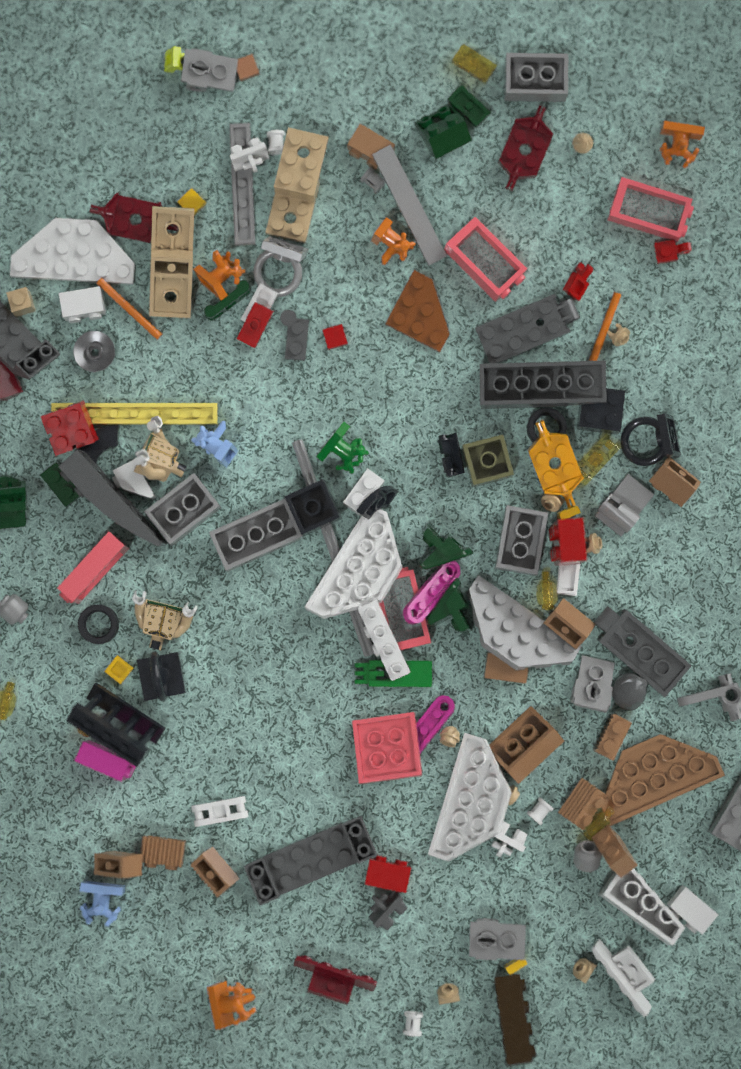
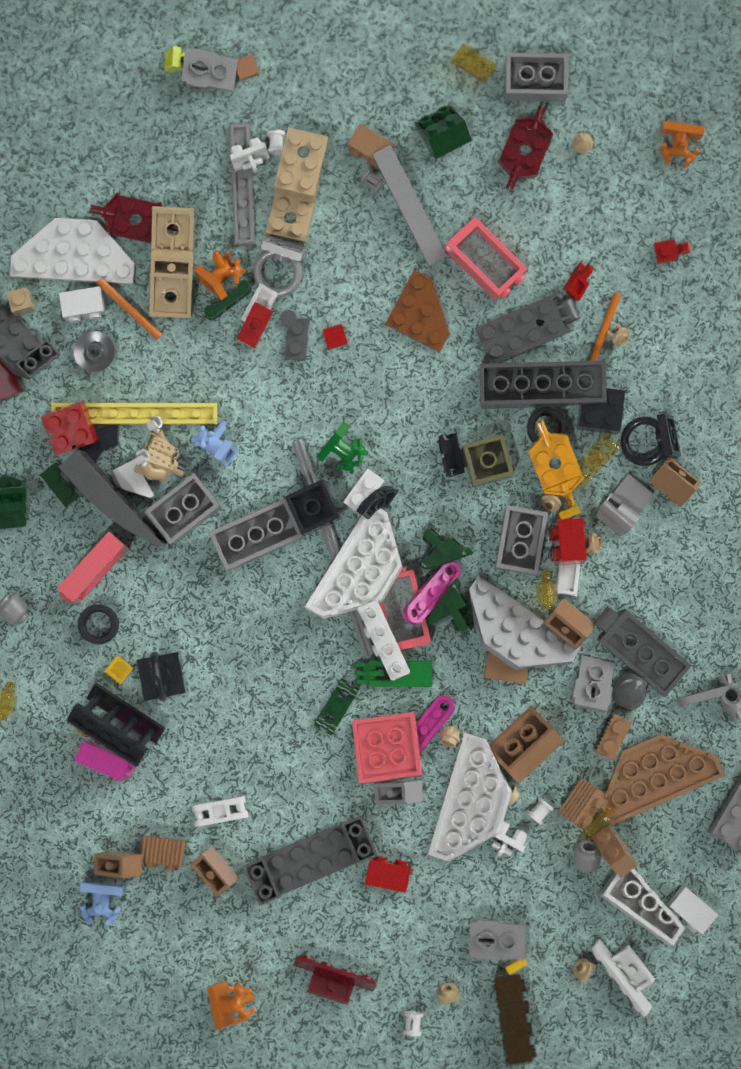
tan torso [132,590,198,650] -> none
yellow tile [177,188,206,215] -> none
dark grey hips [369,890,408,930] -> none
orange piece [371,217,416,265] -> none
dark green plate [447,84,491,129] -> none
window [607,177,694,242] -> none
none -> dark green plate [314,679,359,736]
none -> light grey slope [374,780,423,805]

